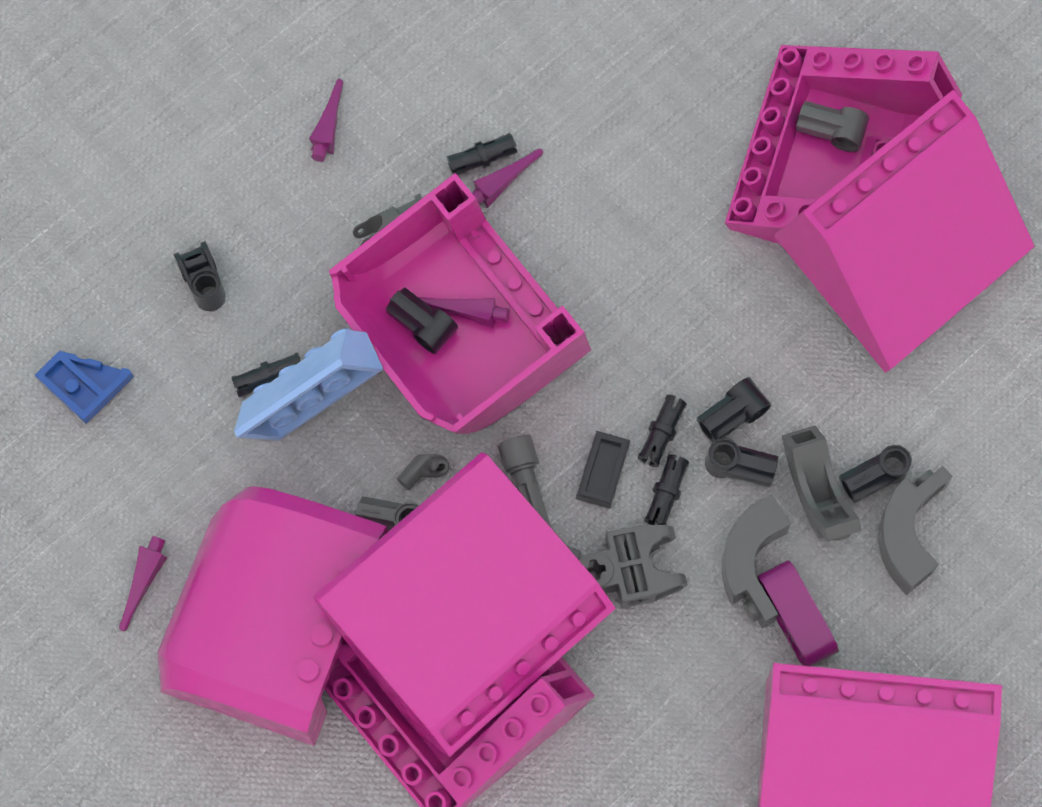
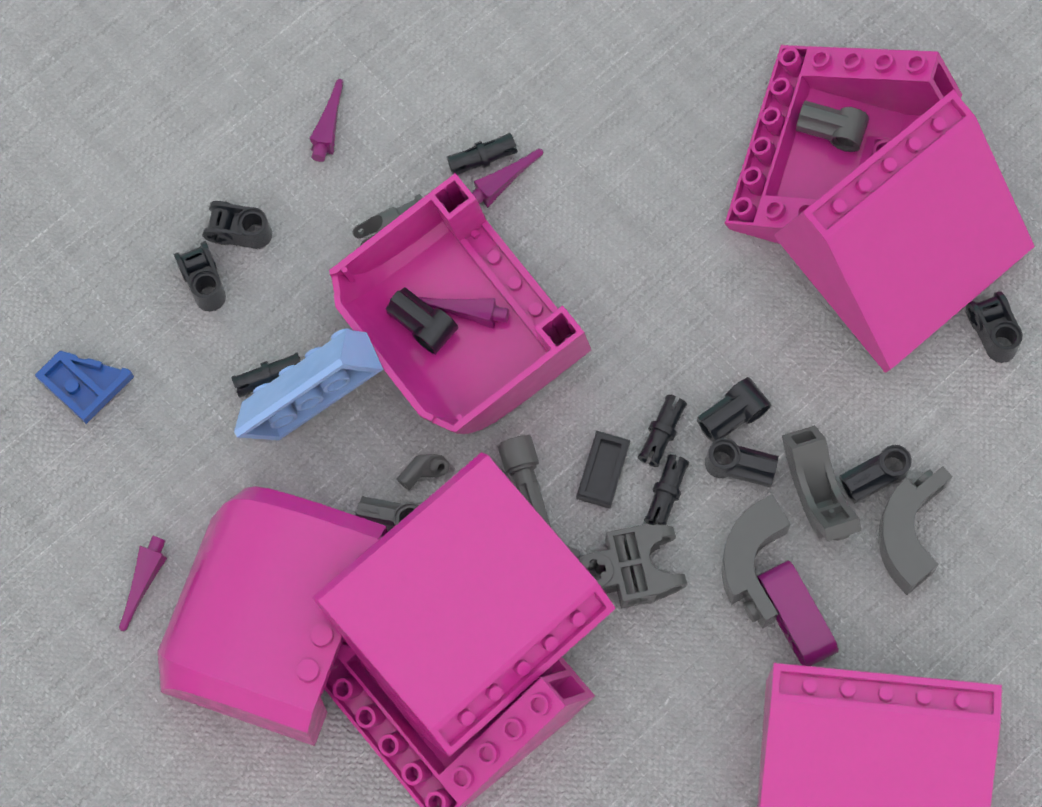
none -> black piece [202,201,272,249]
none -> black piece [966,291,1023,363]

